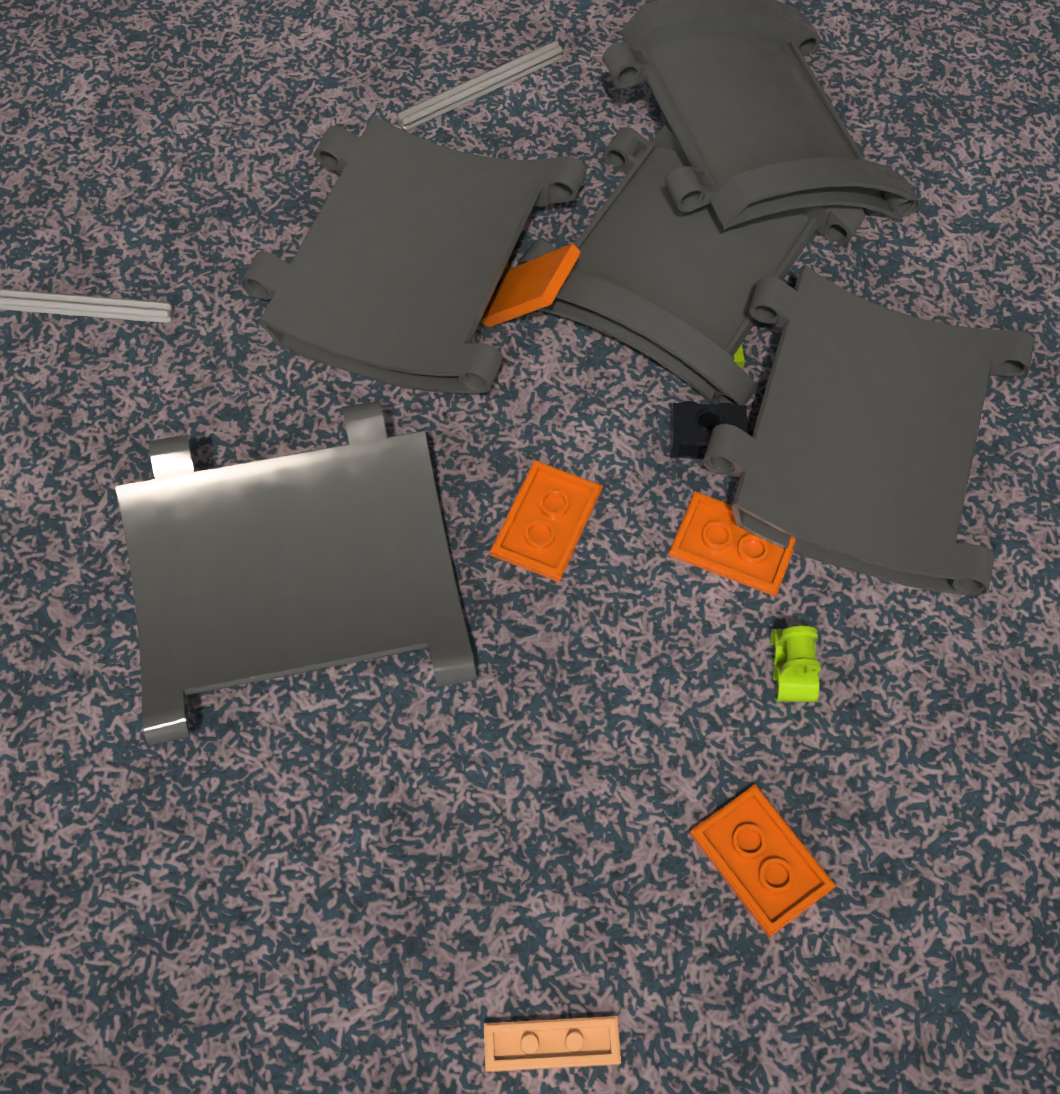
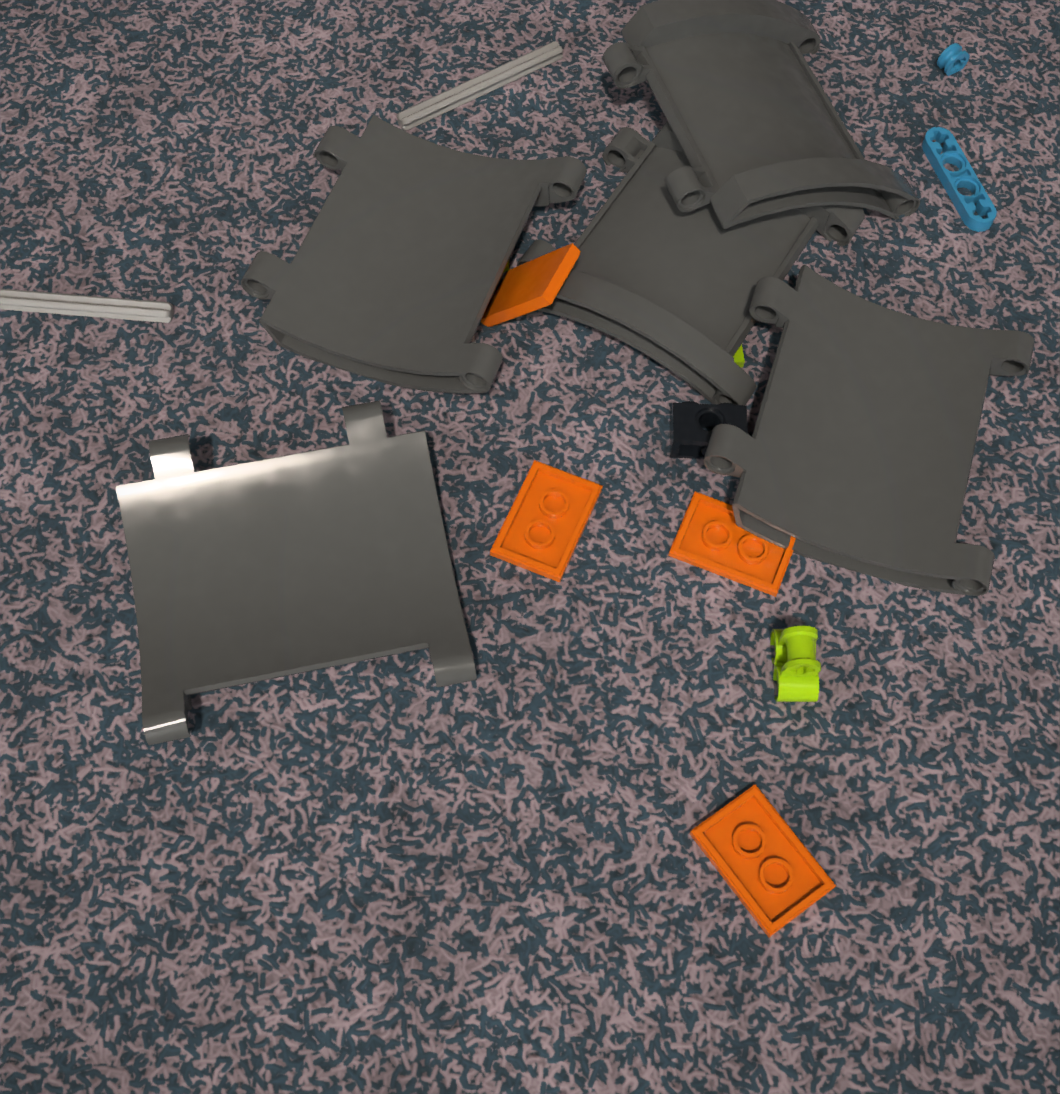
light nougat tile [484,1016,621,1072] -> none
none -> dark azure beam [922,127,997,232]
none -> dark azure bush [937,43,970,76]

